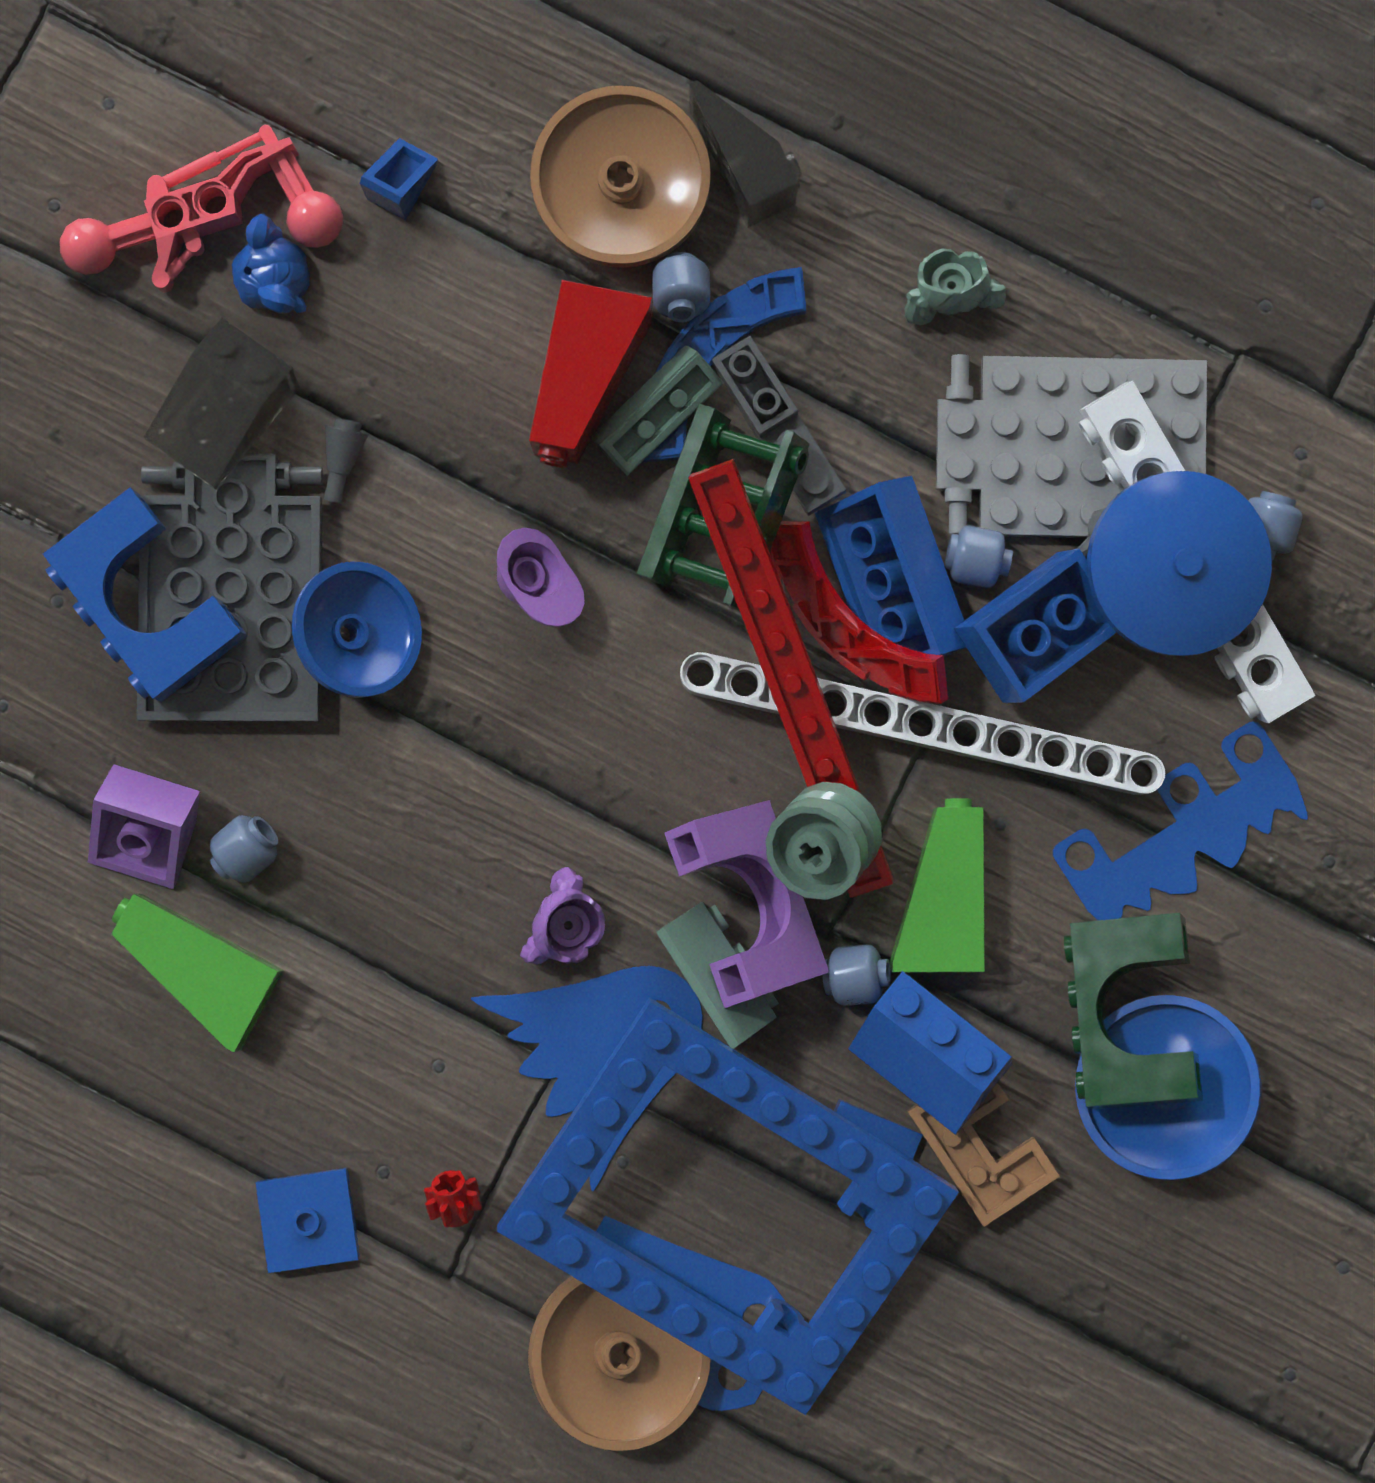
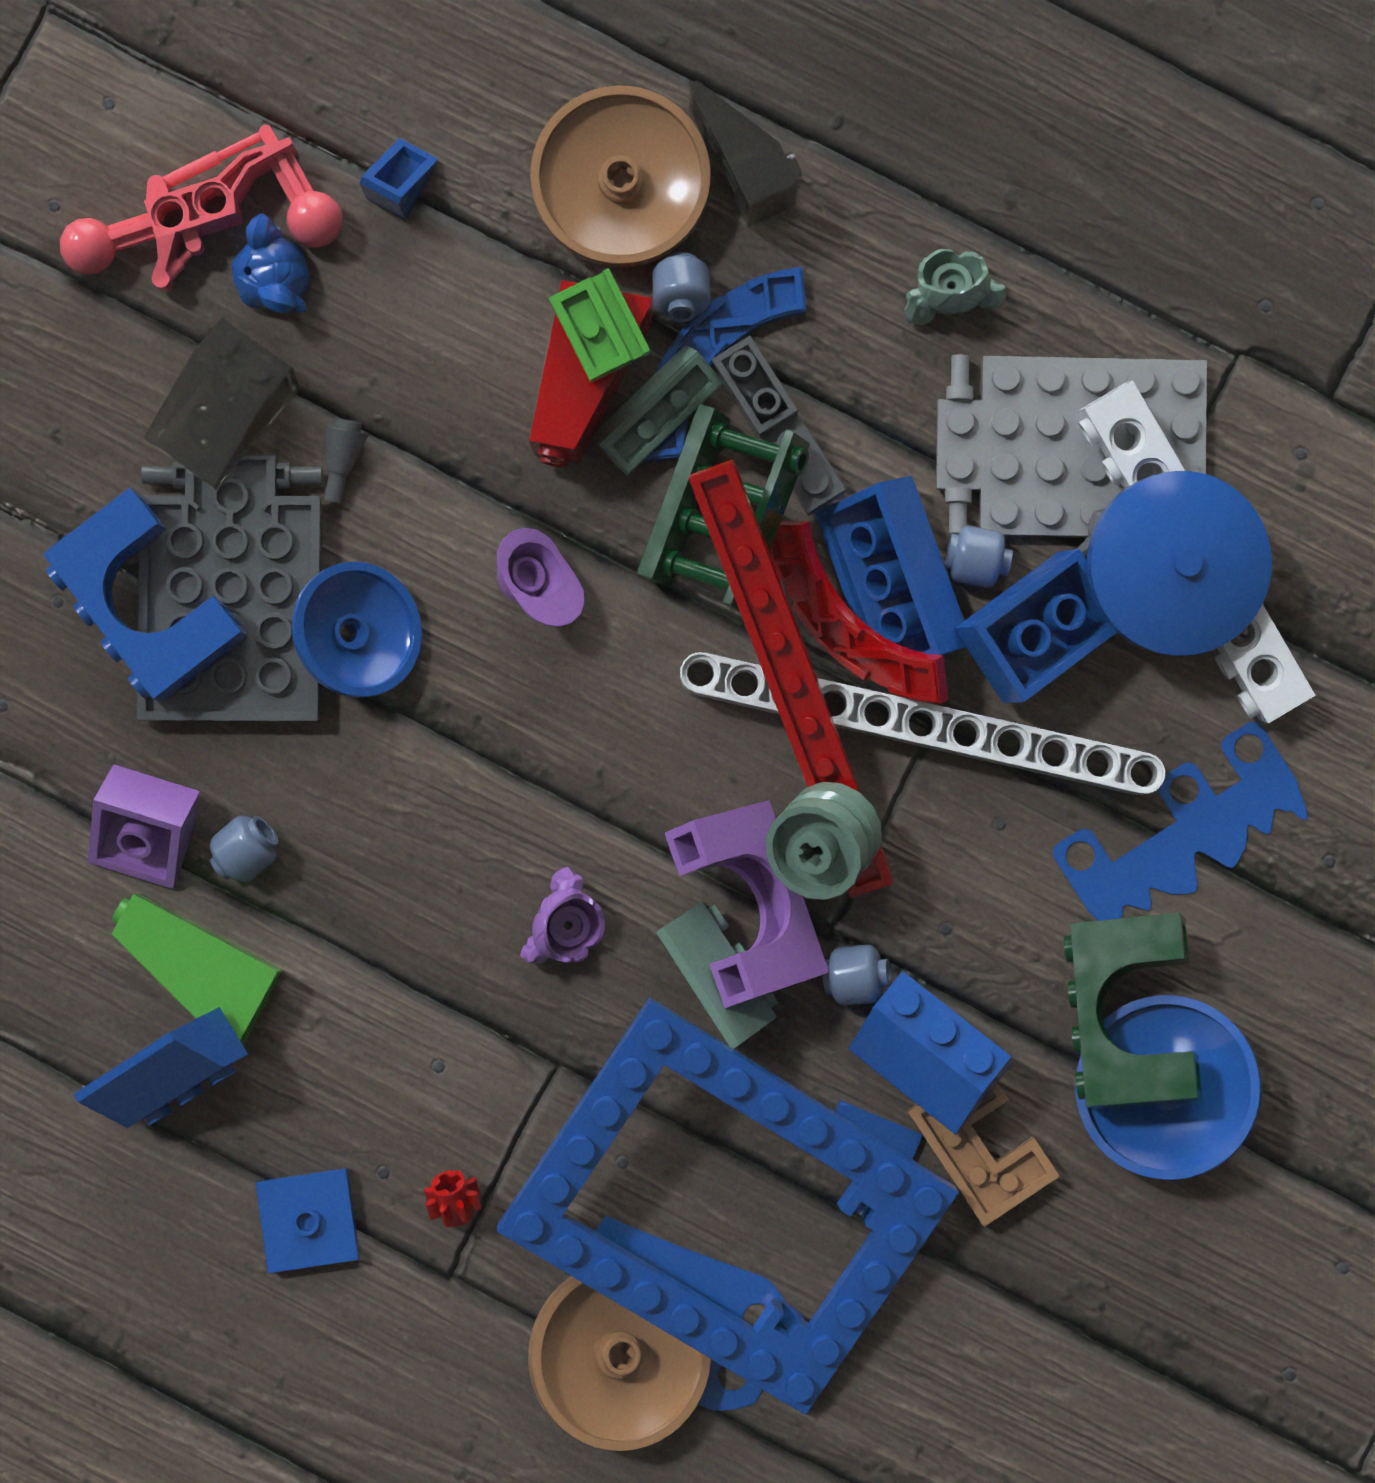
blue piece [471,966,702,1192] -> none
bright green slope [890,798,985,972] -> none
sand blue head [1248,491,1303,561] -> none
none -> blue slope [73,1007,248,1128]
none -> bright green plate [549,268,650,383]

